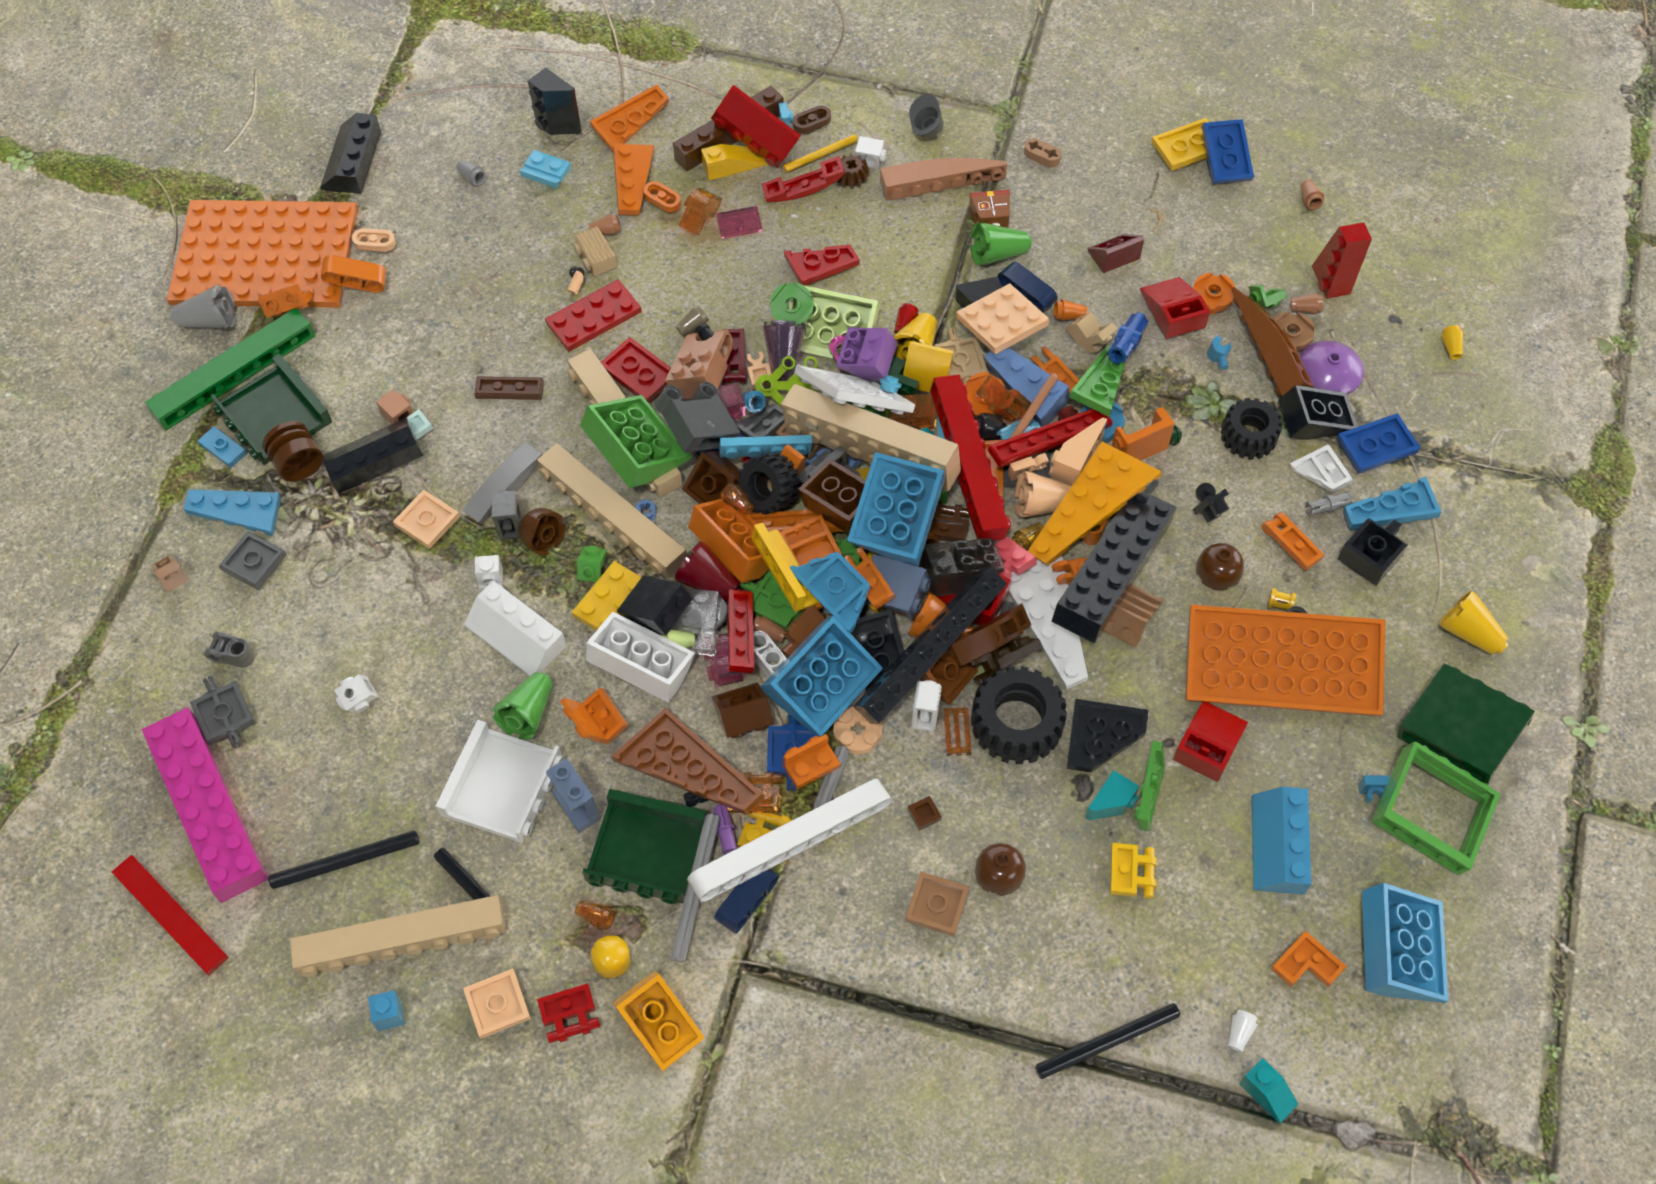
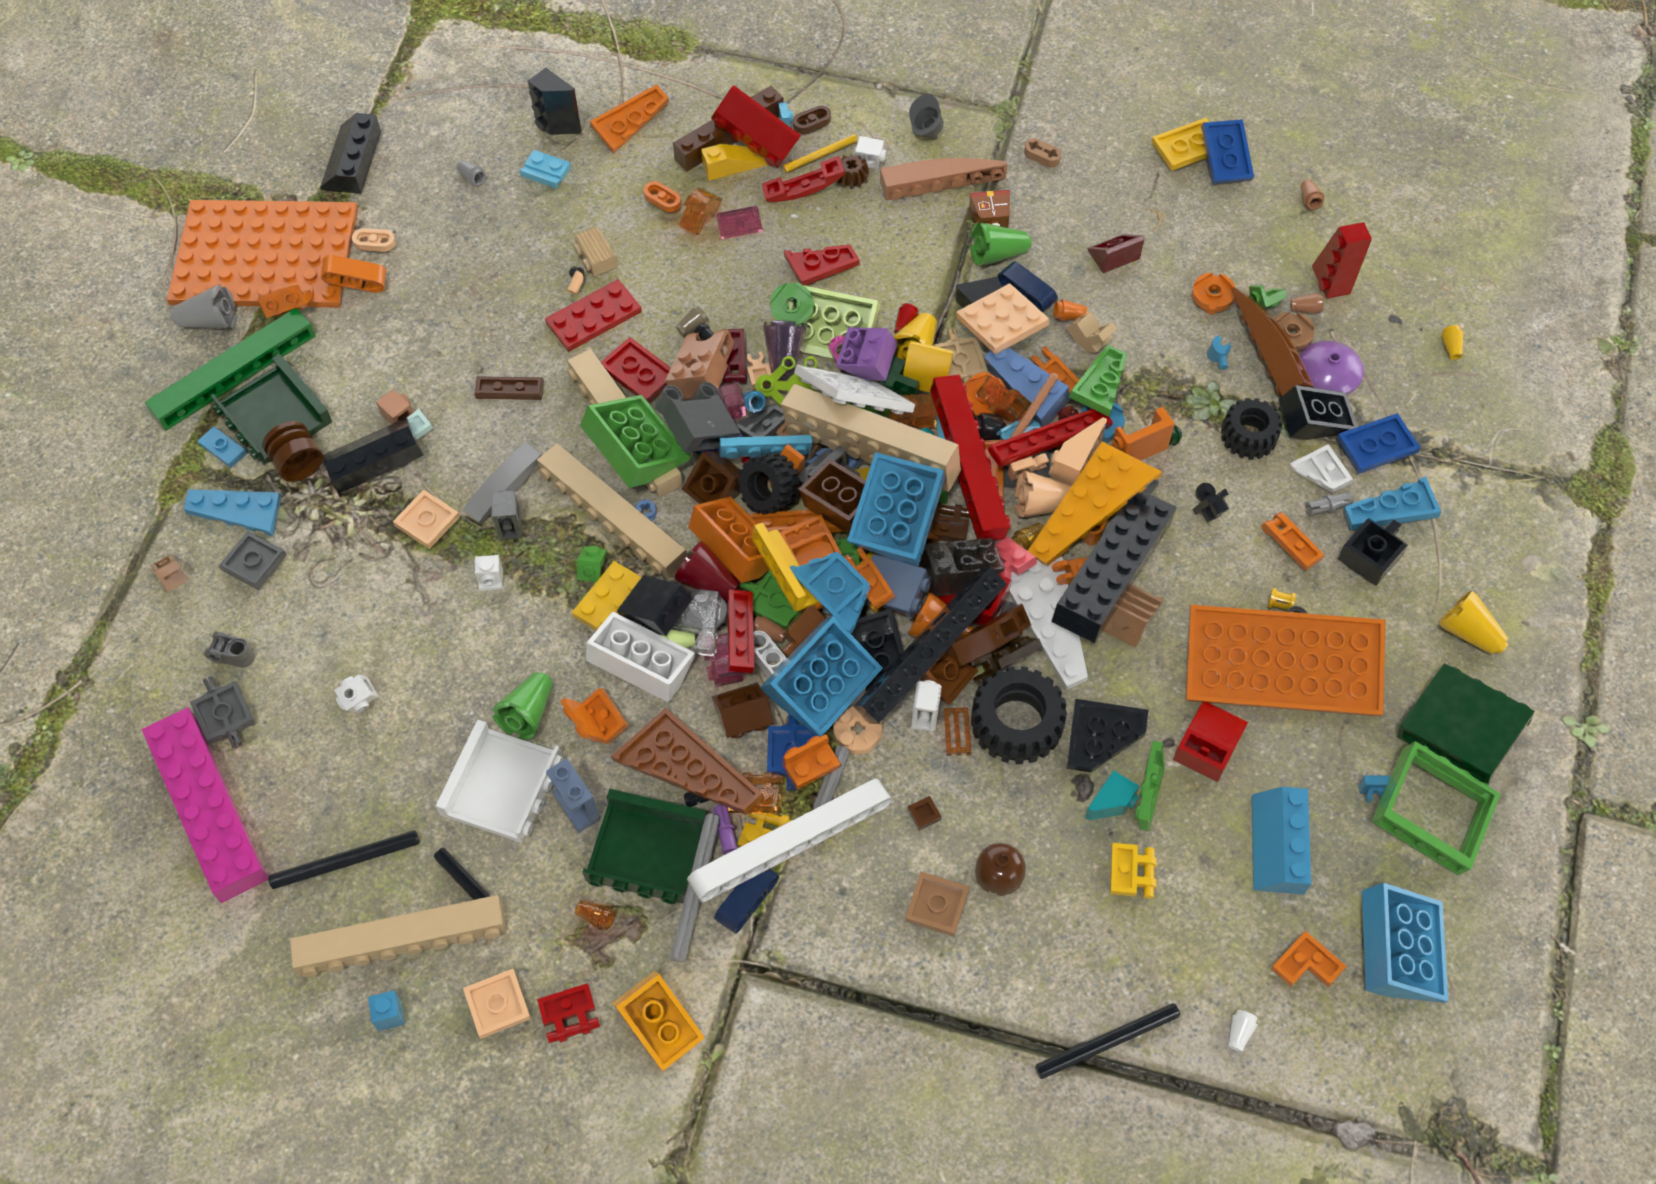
red tile [111,854,229,976] -> none
white slope [464,581,567,676] -> none
reddish brown cylinder [519,508,566,556] -> none
nougat cone [589,213,621,235] -> none
yellow hair [590,935,631,978] -> none
orange wing [613,143,654,215] -> none
clear orange cone [720,482,754,516] -> none
medium azure plate [879,375,902,393] -> none
blue piece [1107,312,1149,364] -> none
red slope [1140,277,1210,339] -> none
reddish brown cylinder [1196,543,1244,591] -> none
teal slope [1239,1058,1298,1124] -> none

